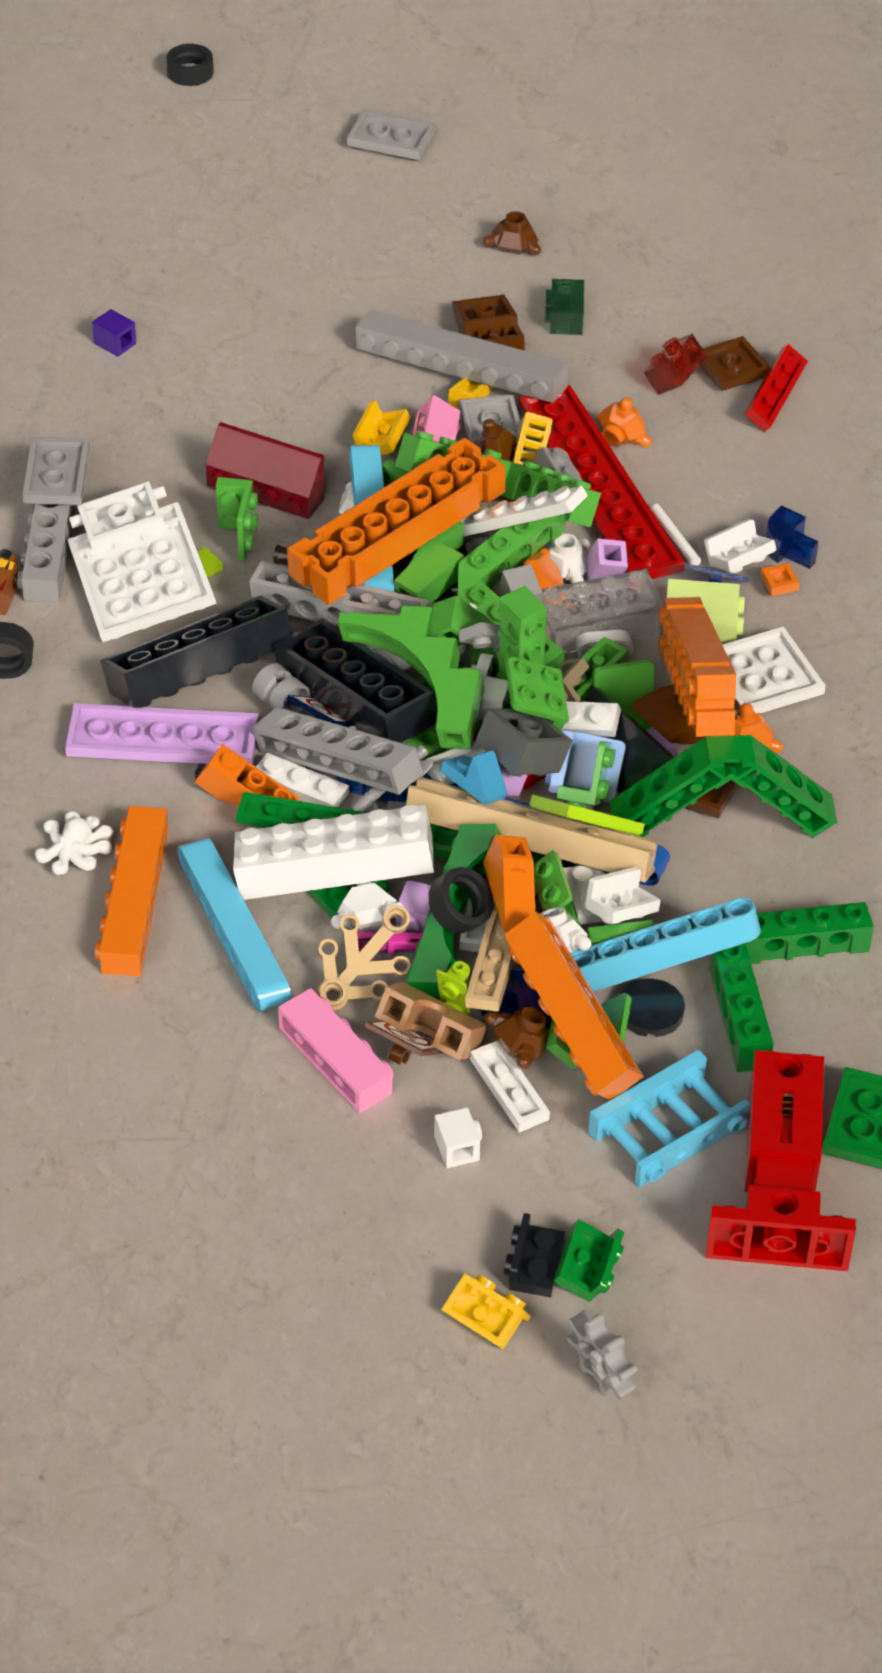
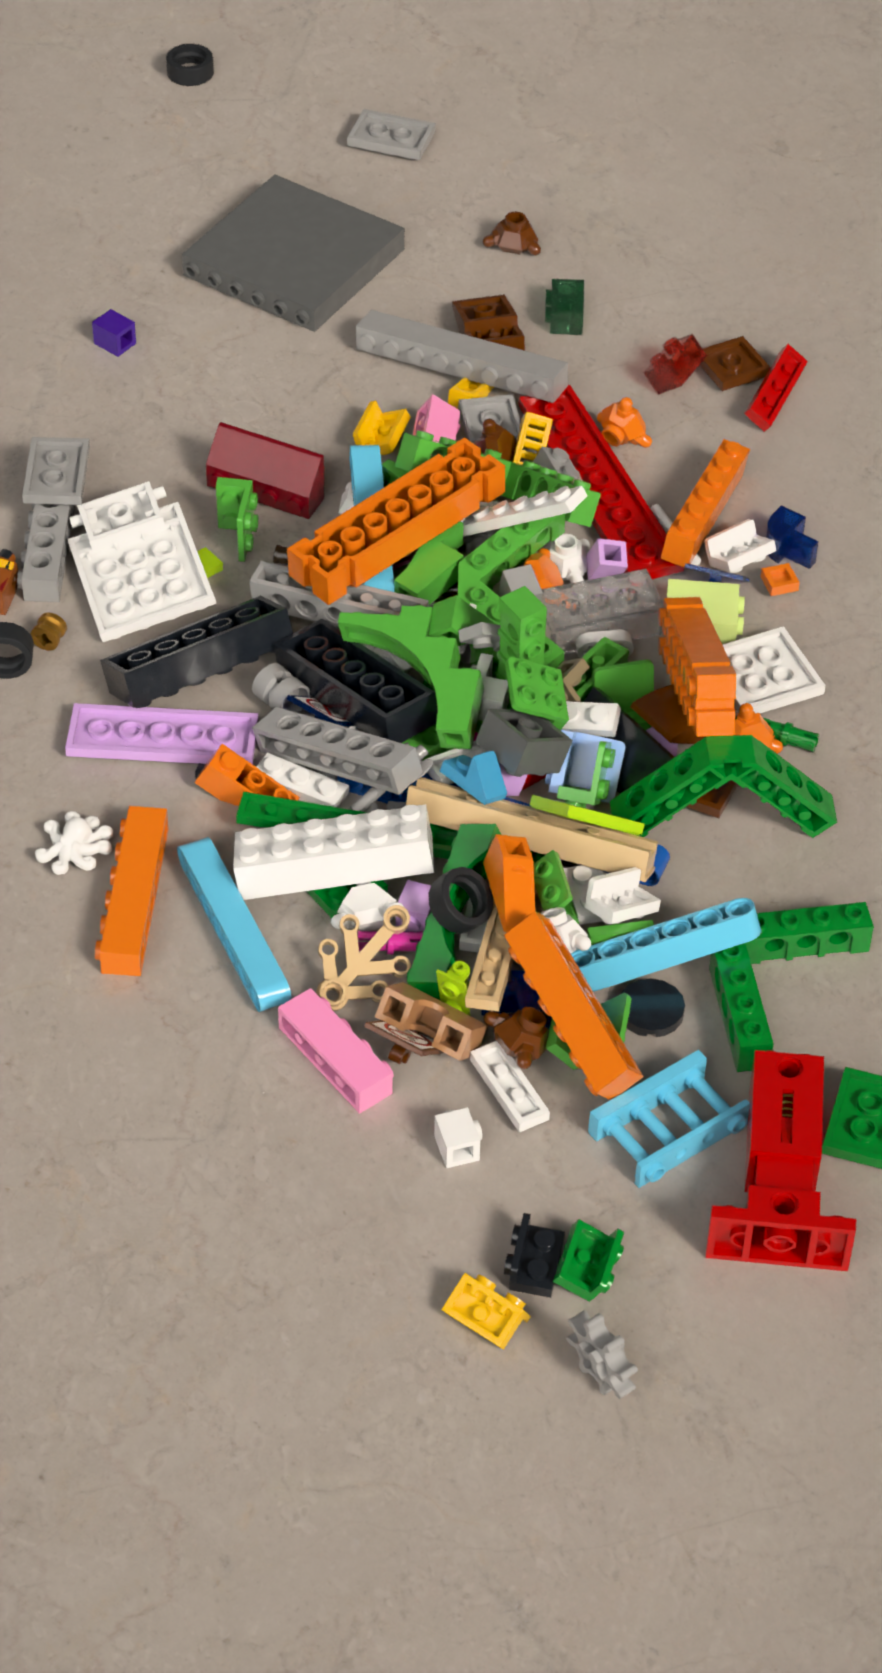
none -> pearl gold wheel [30,612,67,651]
none -> dark grey brick [182,174,405,332]
none -> orange brick [660,439,750,569]
none -> green pin [763,717,819,753]

